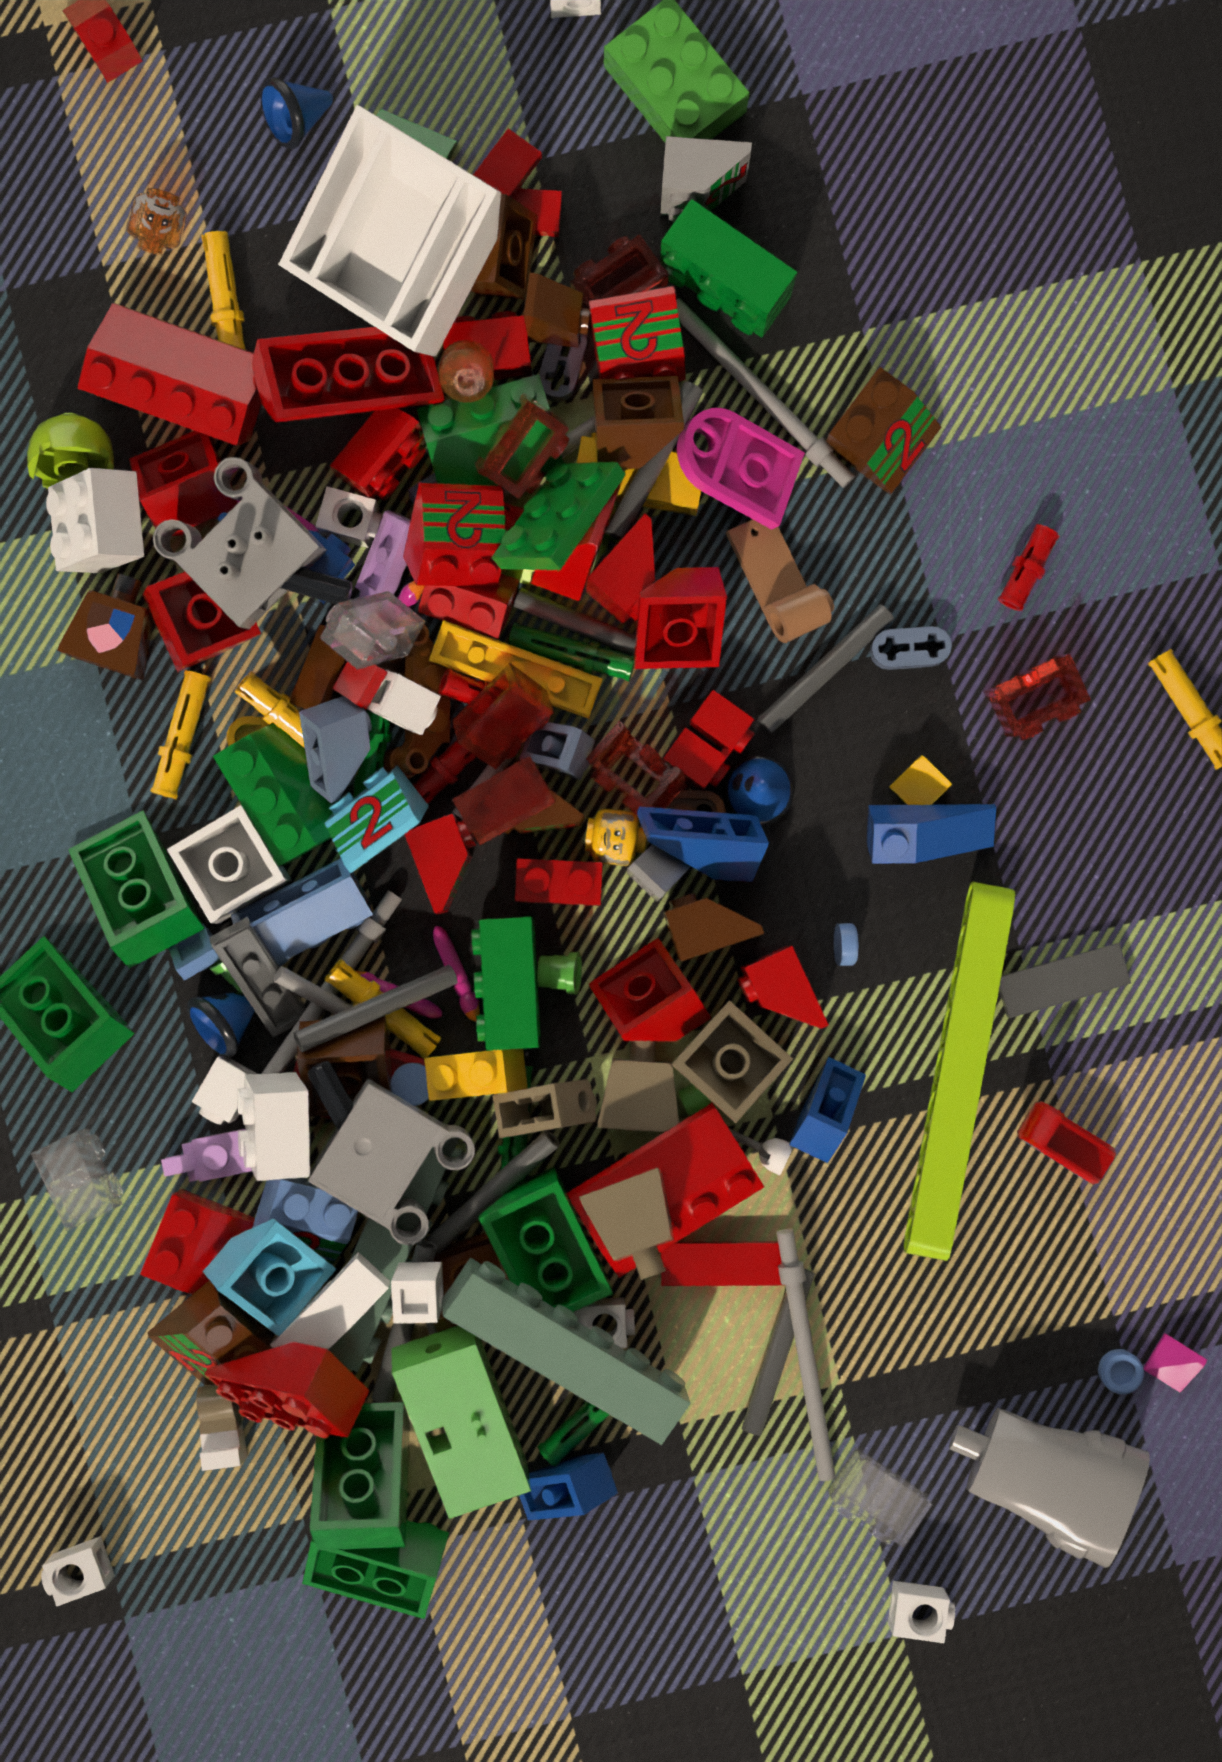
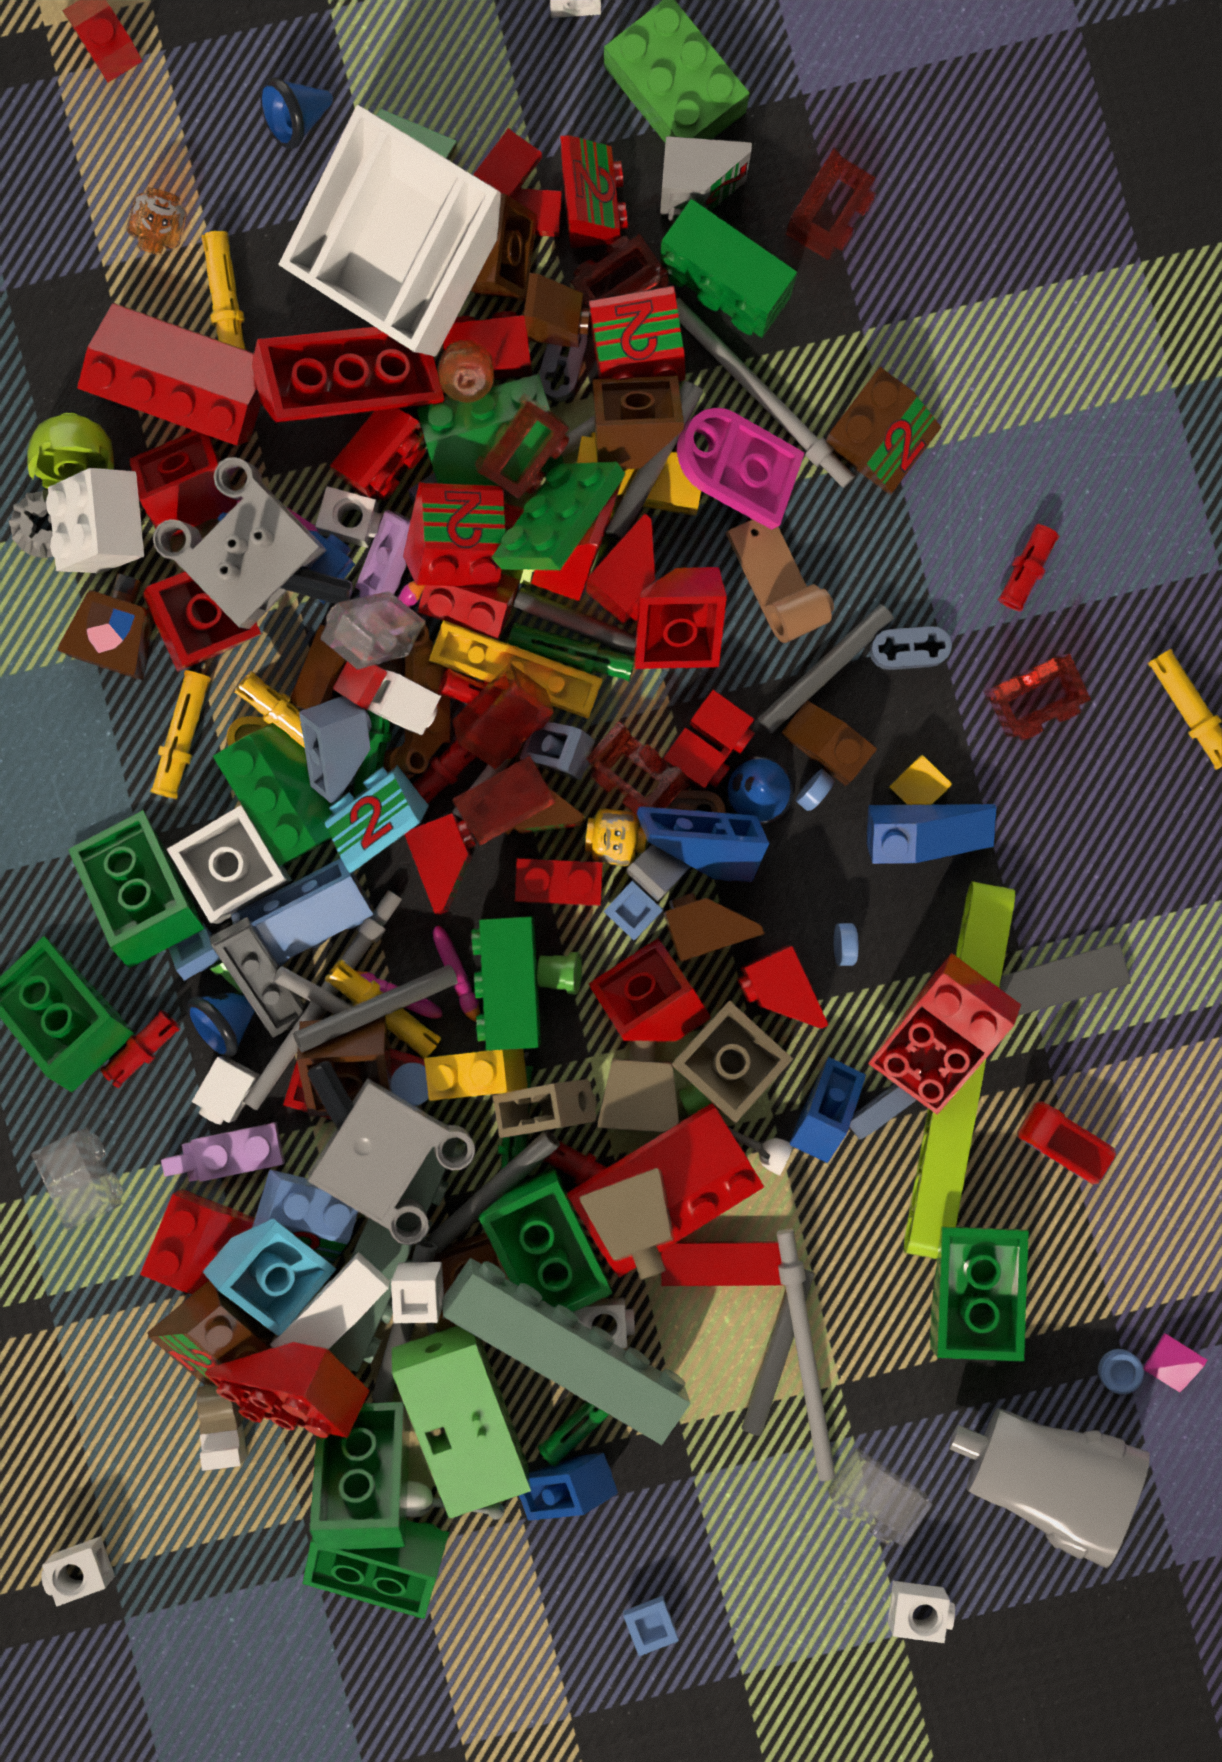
white brick [237,1072,310,1181] -> none
none -> light grey gear [8,489,53,558]
none -> red pin [100,1010,181,1088]
none -> white hinge [406,1481,505,1520]
none -> red pin [543,1141,607,1185]
none -> red slope [560,135,628,248]
none -> medium blue plate [603,880,664,940]
none -> medium blue plate [623,1596,679,1656]
none -> reddish brown slope [780,700,877,786]
none -> clear red window [786,148,877,260]
none -> medium blue tile [795,769,834,811]
none -> sand blue beam [849,1084,916,1139]
none -> red slope [868,953,1021,1115]
none -> green slope [930,1226,1029,1361]

